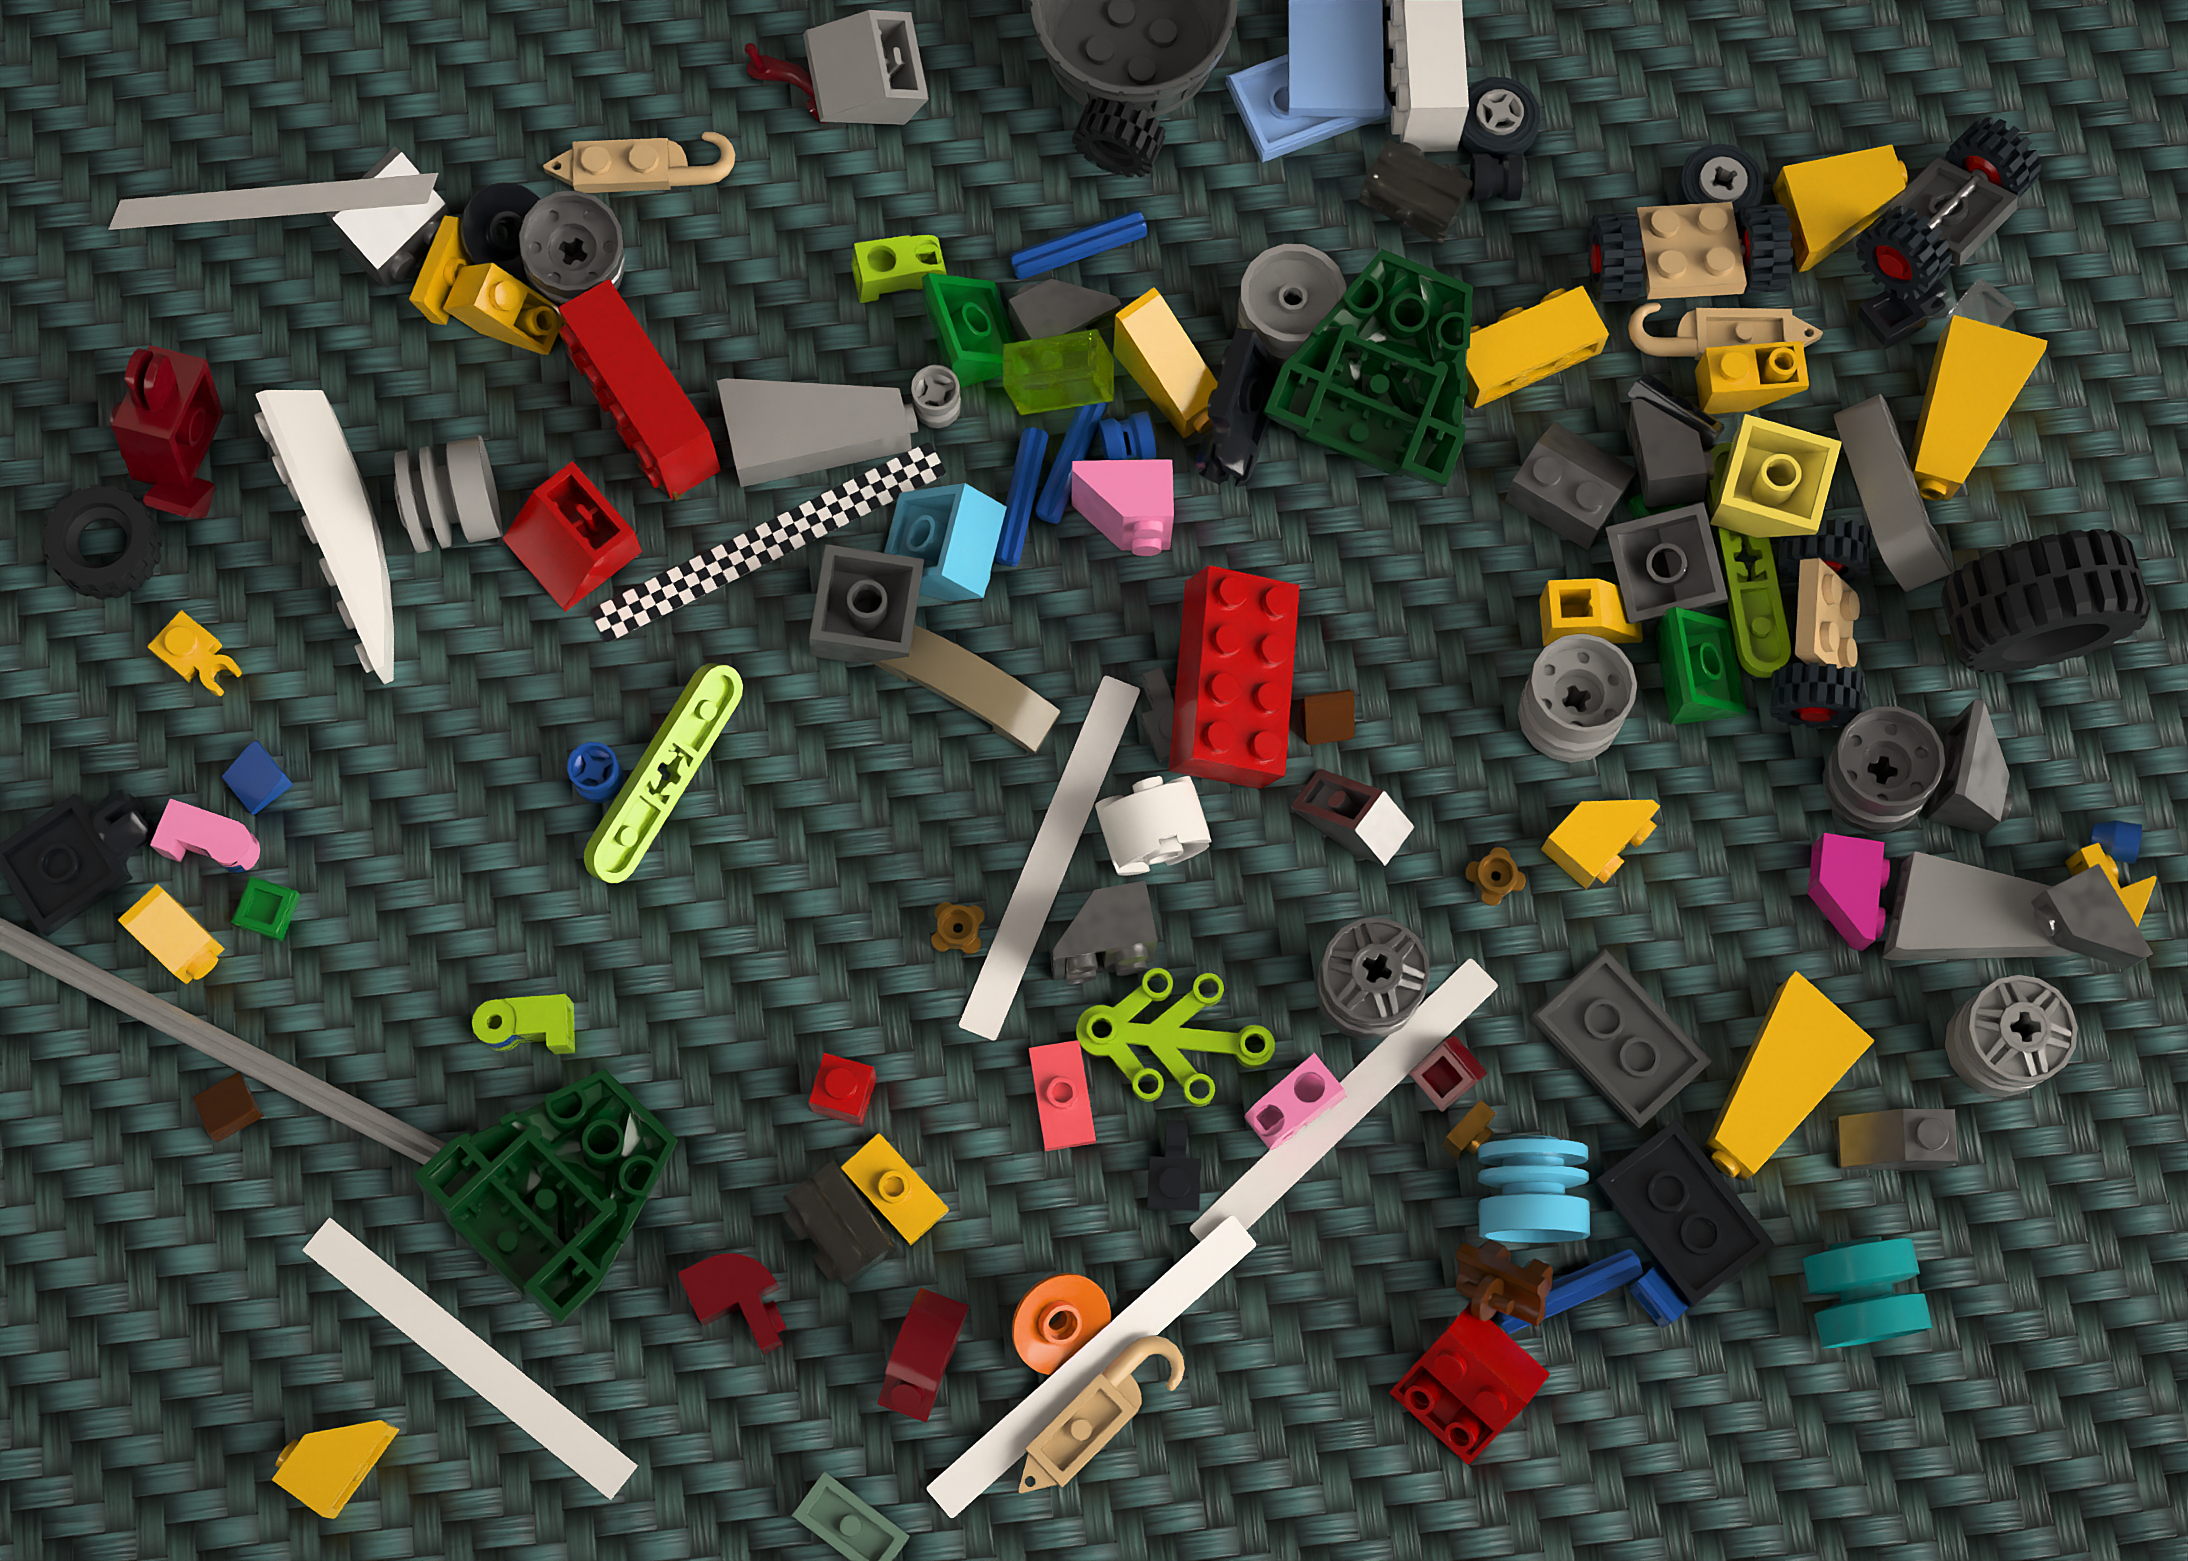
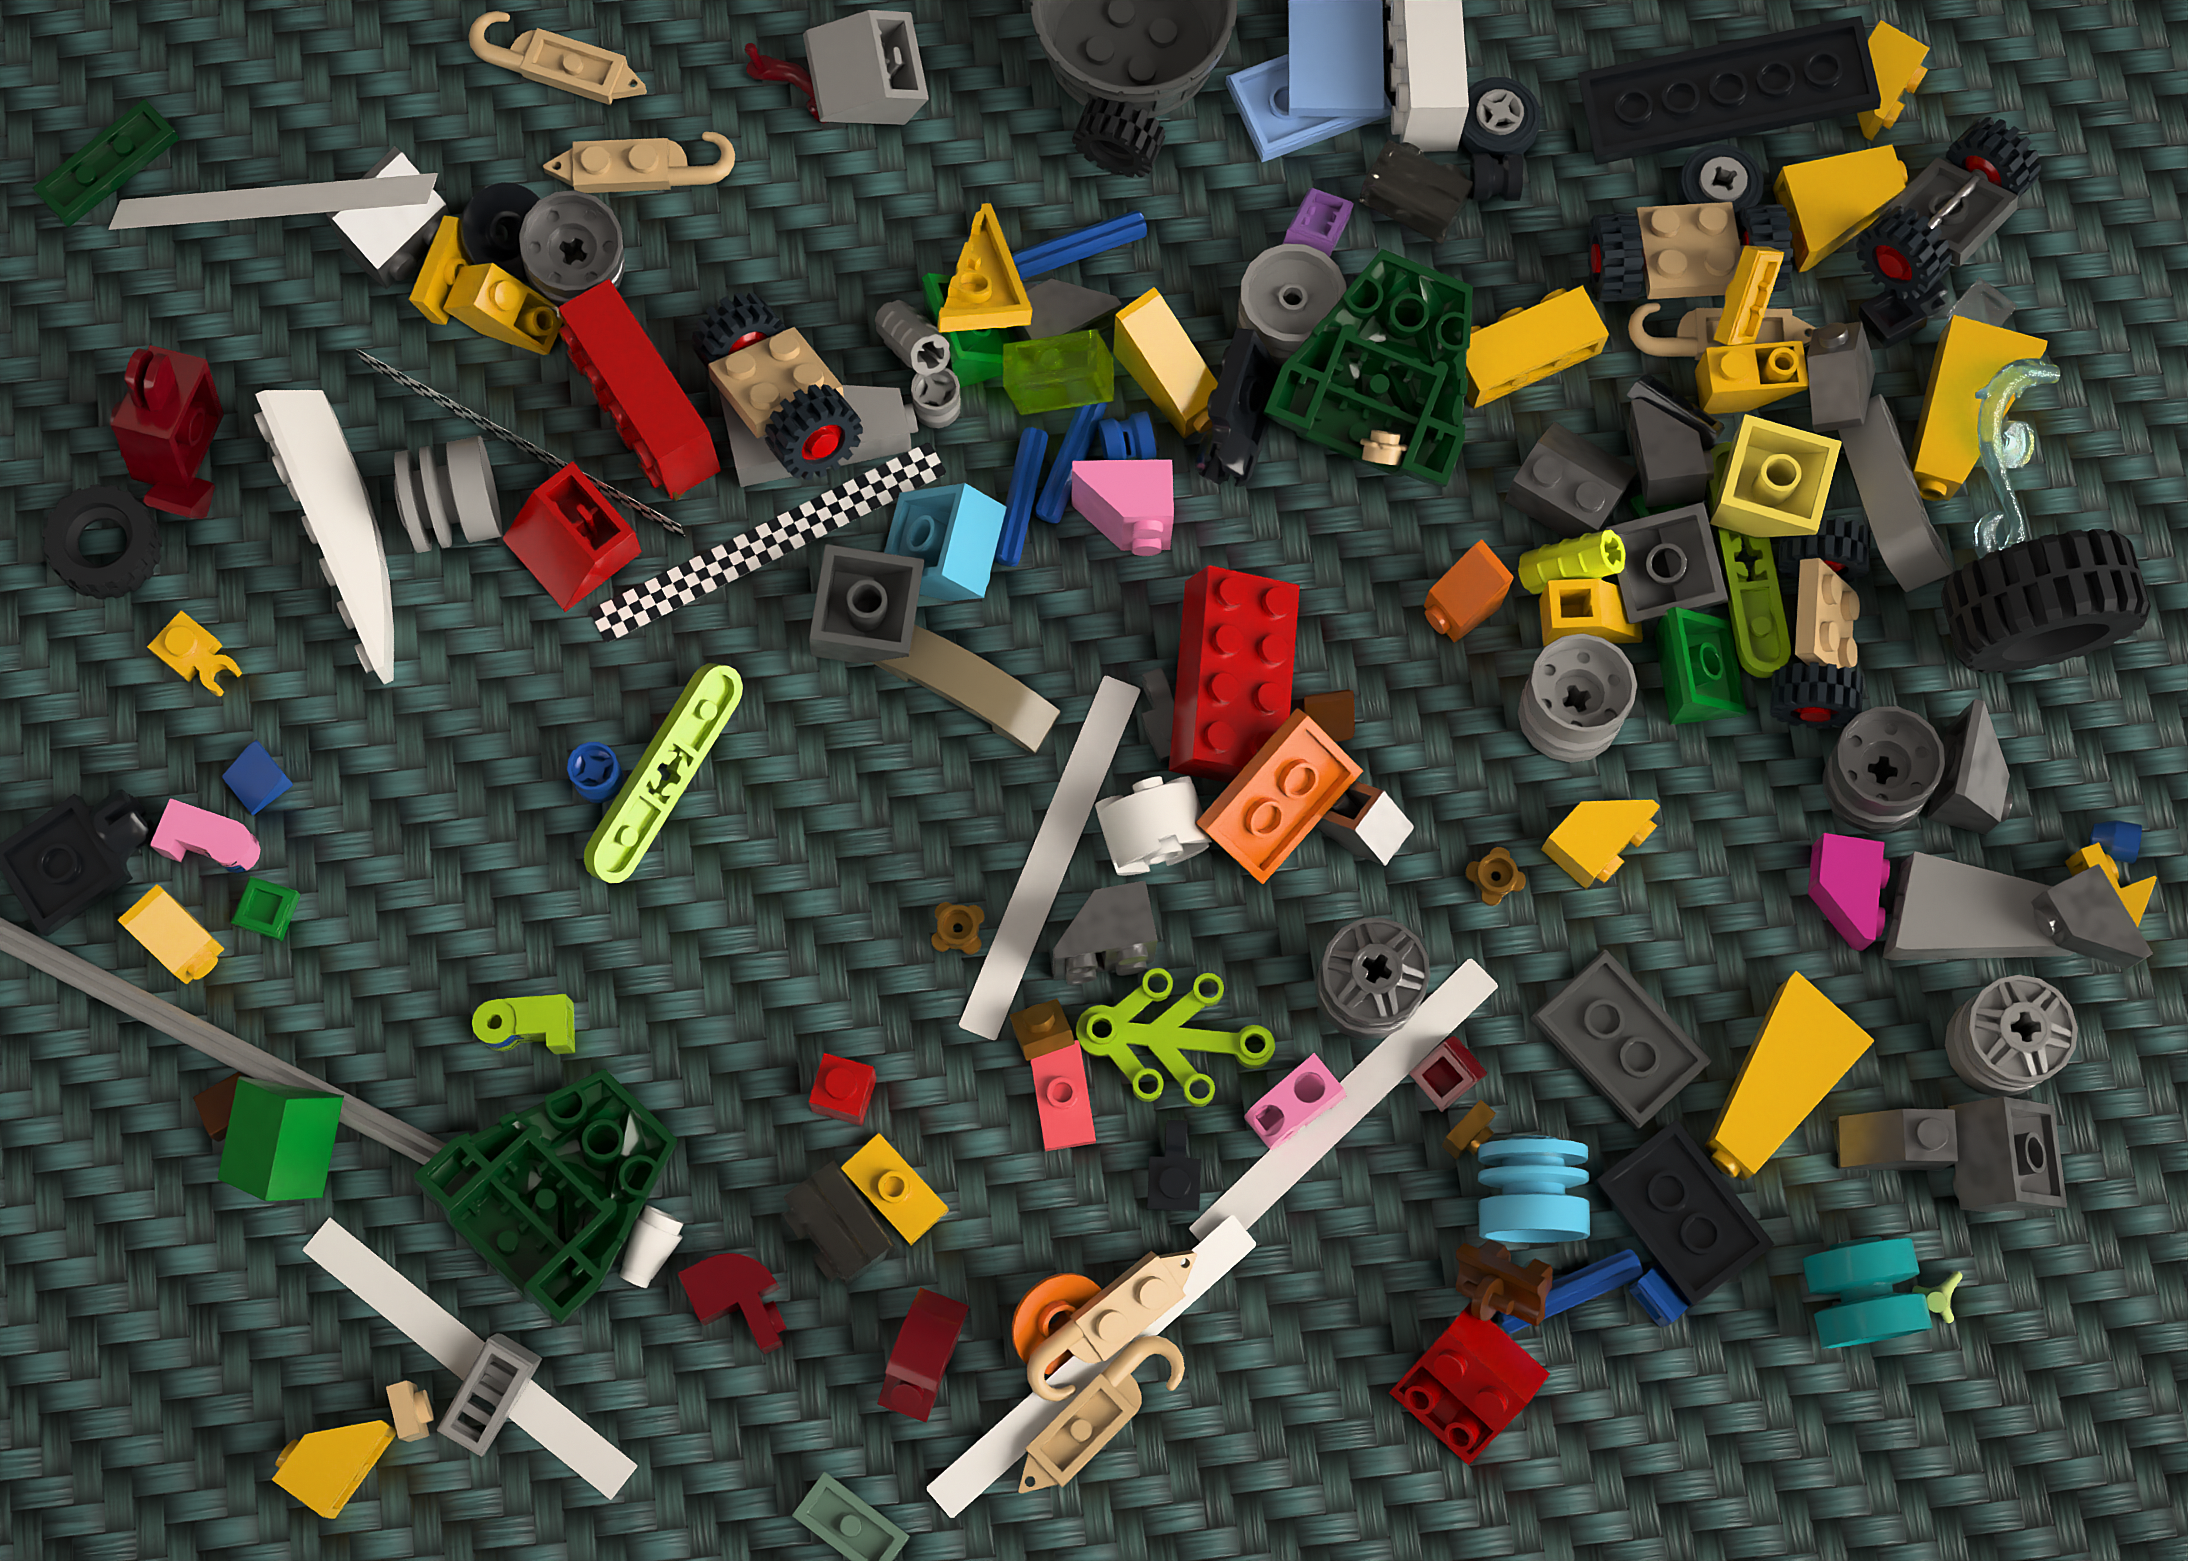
lime leg [851,235,947,303] -> none
none -> dark green plate [32,99,180,228]
none -> green slope [217,1076,344,1201]
none -> sticker [356,349,685,538]
none -> tan plate [386,1380,433,1442]
none -> light grey slope [437,1333,542,1457]
none -> tan plate [469,11,647,105]
none -> white cone [619,1206,684,1288]
none -> plate [692,292,863,480]
none -> light grey axle [875,300,951,376]
none -> yellow wing [937,203,1033,333]
none -> pearl gold plate [1009,998,1075,1061]
none -> tan plate [1027,1250,1197,1402]
none -> orange plate [1196,708,1363,884]
none -> medium lavender plate [1283,188,1354,258]
none -> tan plate [1360,430,1408,465]
none -> orange slope [1424,539,1514,643]
none -> neon yellow axle [1518,529,1626,595]
none -> black plate [1578,16,1881,165]
none -> yellow plate [1714,245,1784,345]
none -> flat silver slope [1807,321,1876,433]
none -> yellow slope [1857,20,1930,141]
none -> yellowish green bar [1912,1271,1962,1323]
none -> flat silver slope [1948,1097,2067,1212]
none -> clear light blue plant [1973,358,2060,559]

